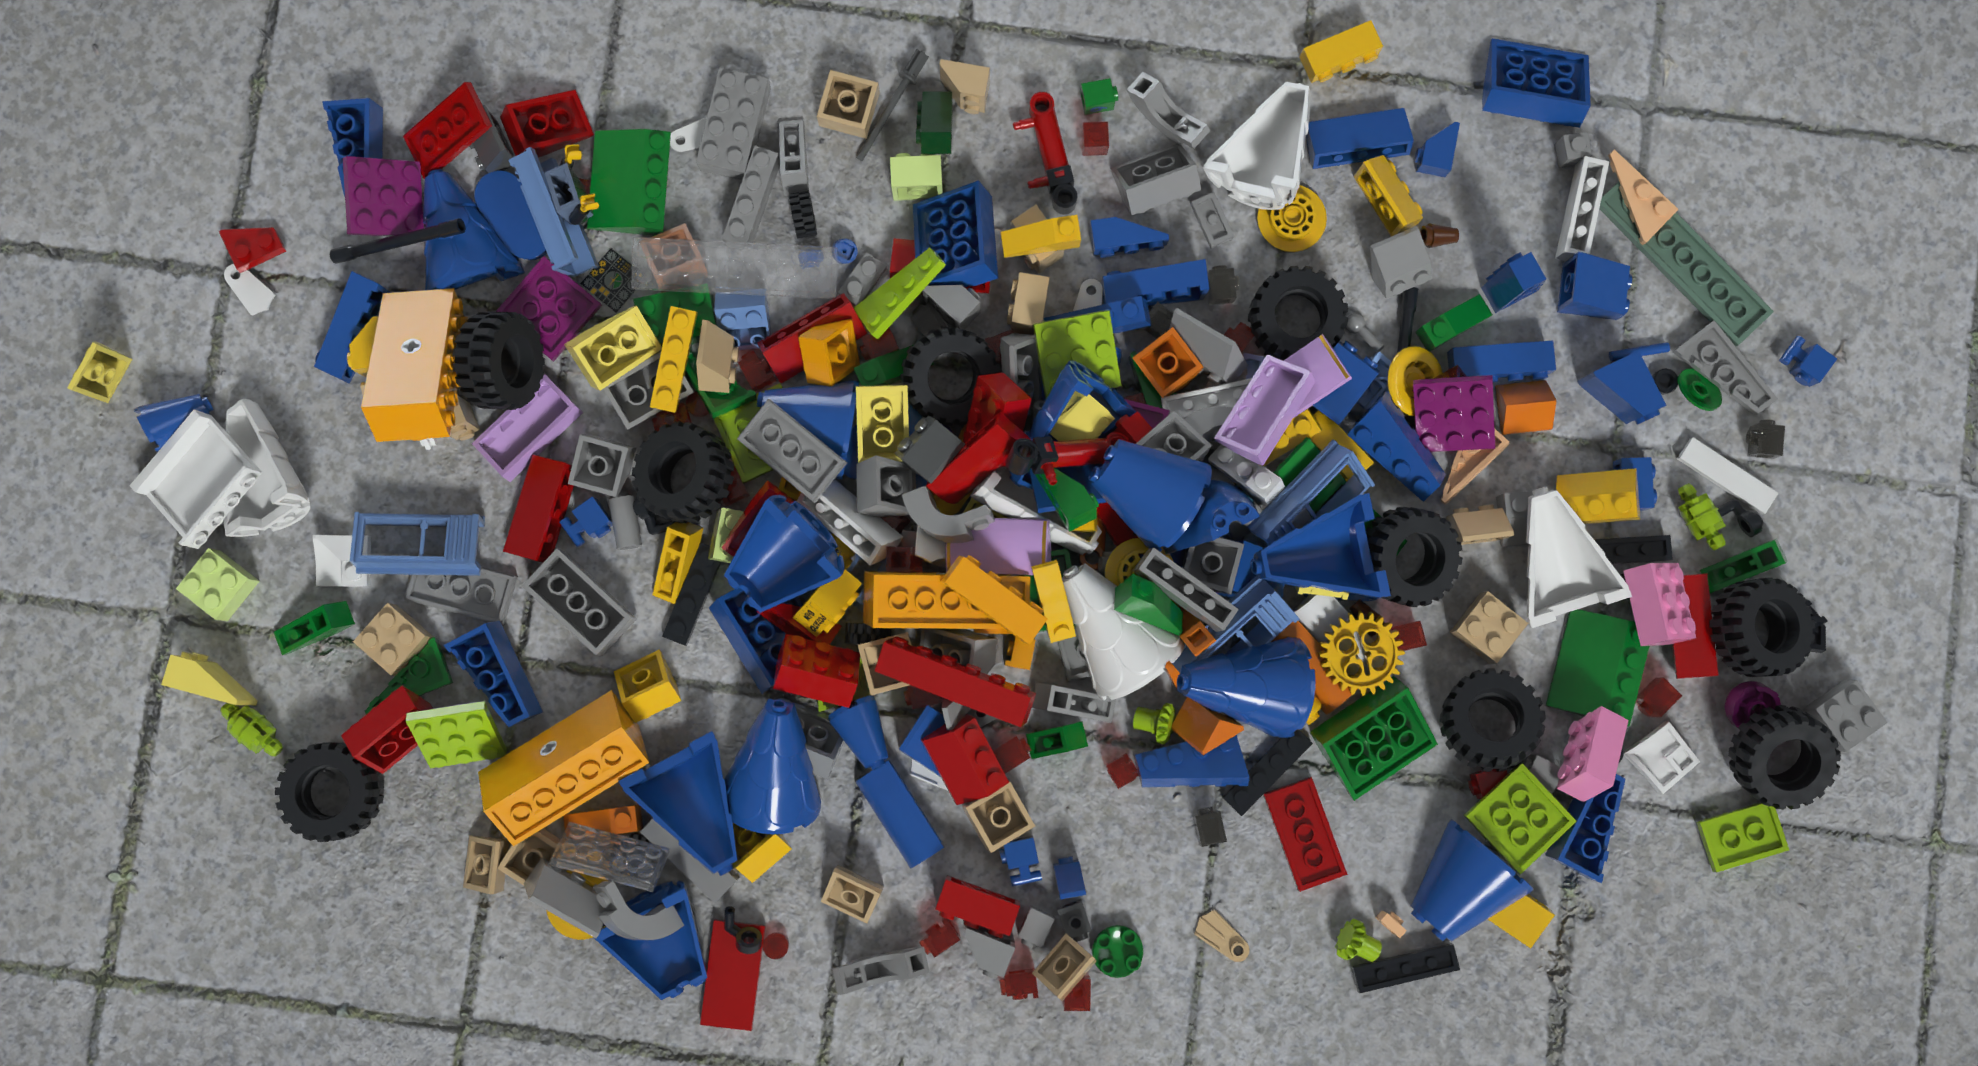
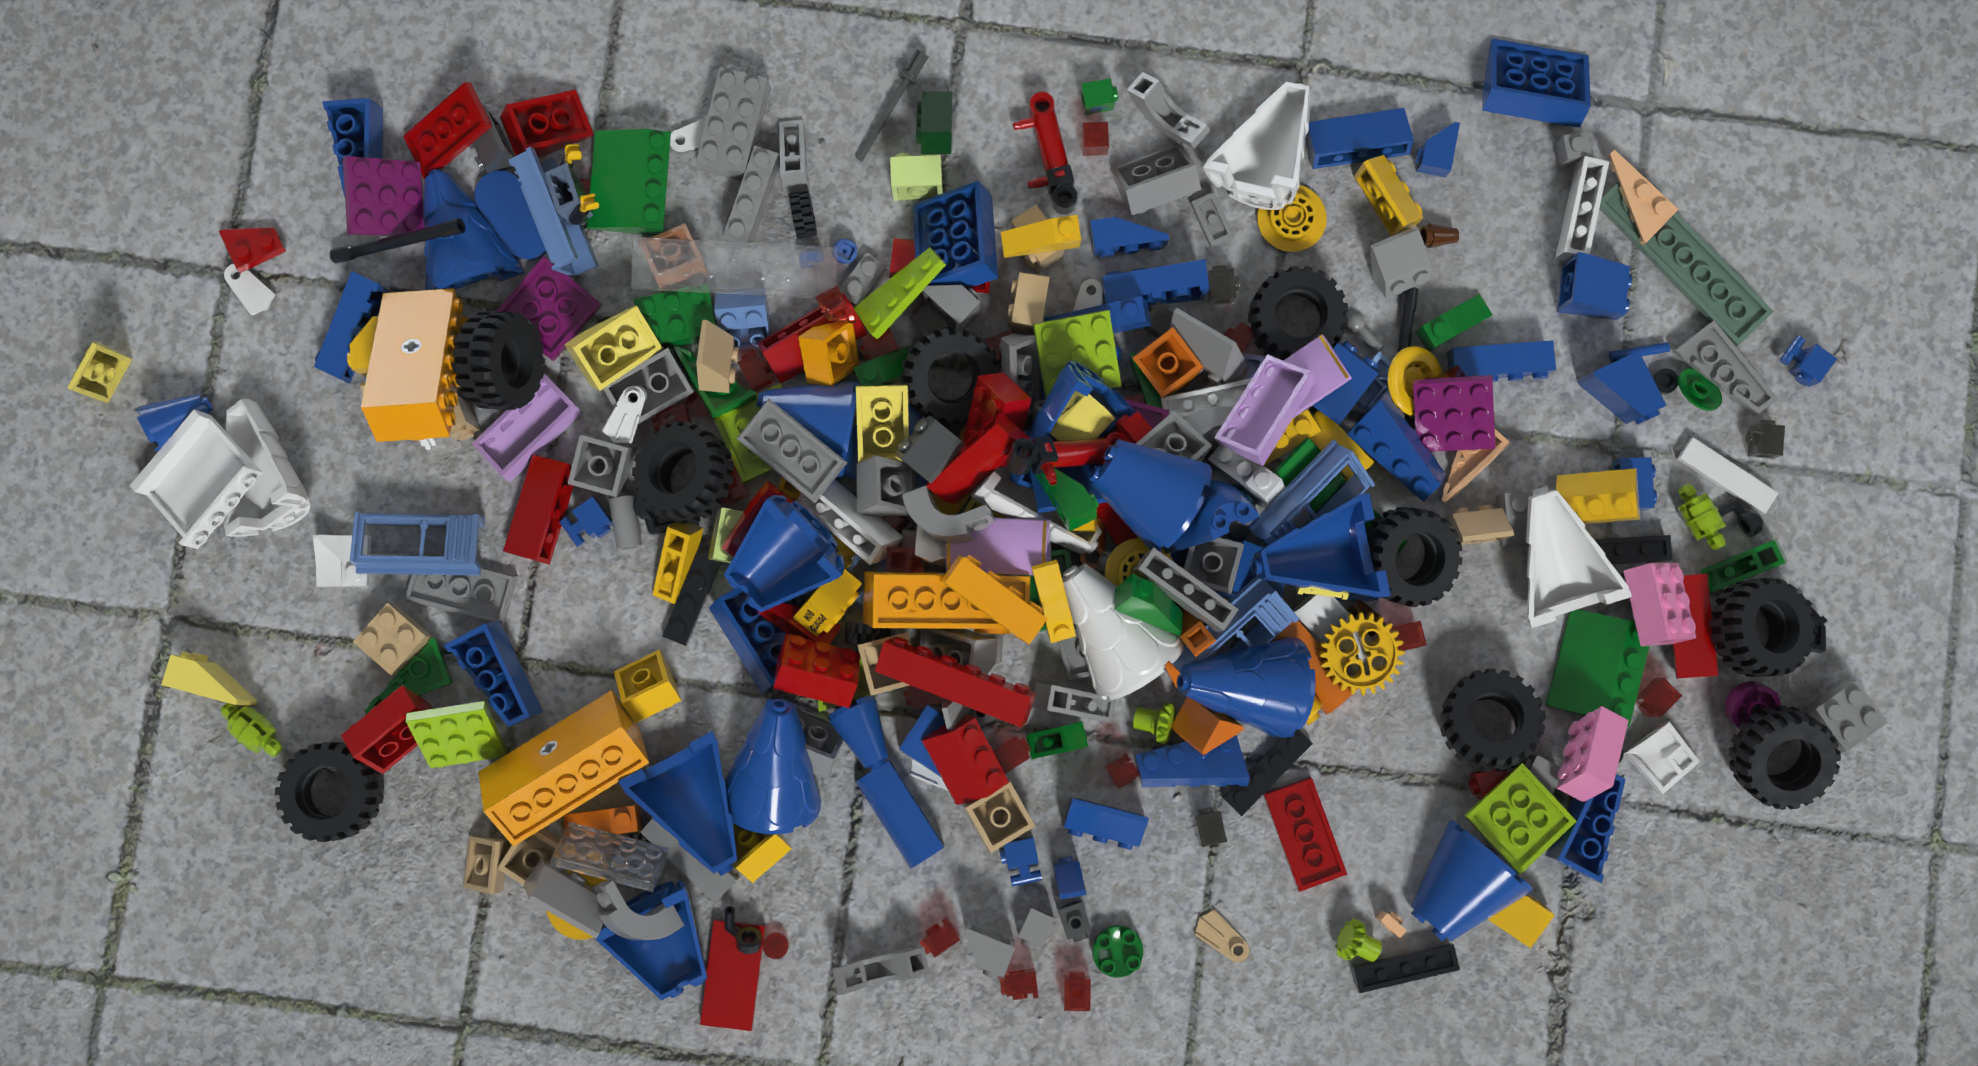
yellowish green brick [176,548,260,621] -> none
green slope [273,601,355,655] -> none
light grey brick [522,548,637,656] -> none
sticker [580,248,647,313] -> none
yellow brick [650,306,698,413] -> none
tan brick [817,70,880,139] -> none
tan slope [821,865,884,923] -> none
red brick [935,875,1020,938] -> none
tan slope [939,59,990,114] -> none
light orange brick [1005,636,1036,670] -> none
tan slope [1032,934,1096,1001] -> none
yellow brick [1299,20,1383,83] -> none
green slope [1310,676,1438,801] -> none
tan brick [1449,591,1529,664] -> none
blue wedge [1481,252,1546,313] -> none
orange slope [1495,380,1557,435] -> none
lime plate [1696,802,1789,873] -> none
none -> white piece [602,386,645,443]
none -> clear red slope [815,286,856,324]
none -> blue slope [1063,796,1149,850]

